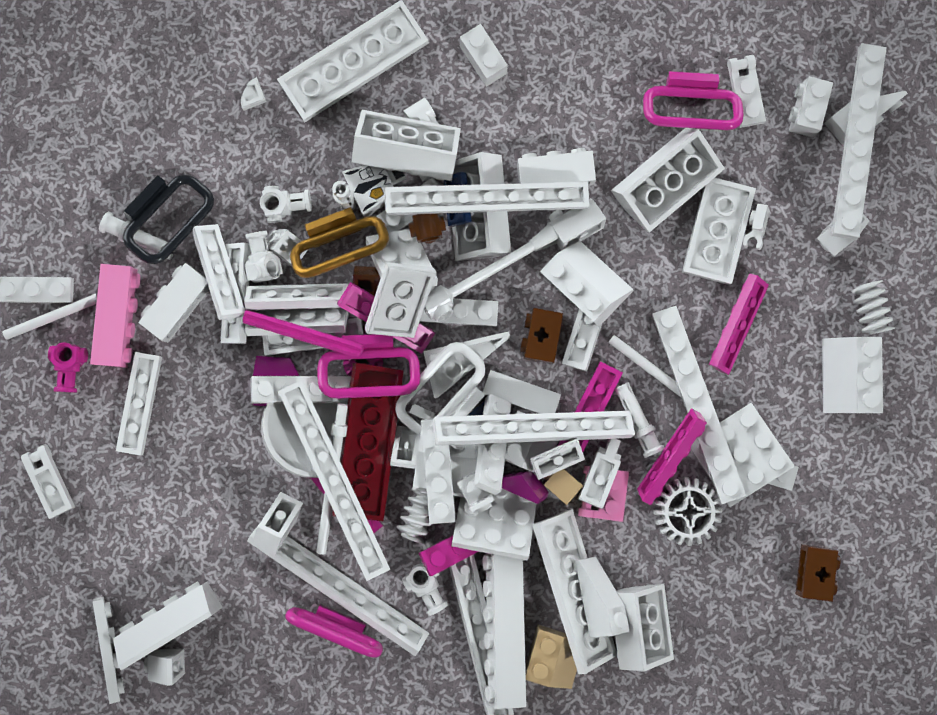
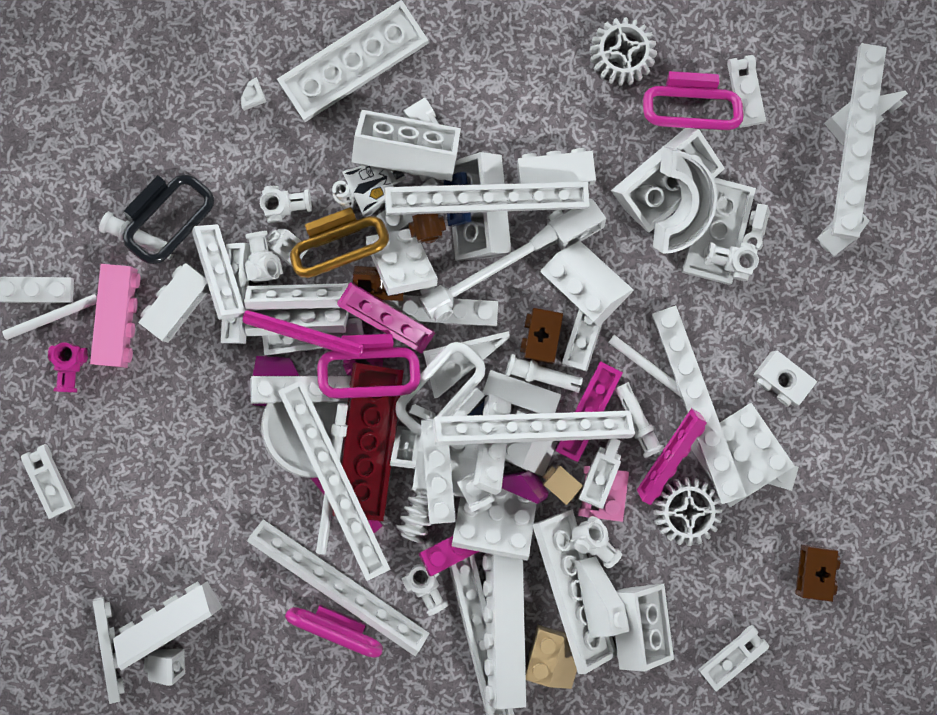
white plate [116,352,162,455] -> none
white brick [252,492,303,557] -> none
white tile [365,262,436,338] -> none
white brick [460,24,508,87] -> none
white slope [530,438,585,480] -> none
dark pink plate [709,273,769,375] -> none
white brick [789,76,833,137] -> none
white slope [822,337,883,413] -> none
white piece [852,280,895,335] -> none
none -> white pin [505,354,583,393]
none -> white connector [570,516,622,568]
none -> white gear [589,17,657,86]
none -> white brick [653,146,717,254]
none -> white plate [698,625,769,691]
none -> white connector [704,242,759,281]
none -> white brick [753,351,817,407]

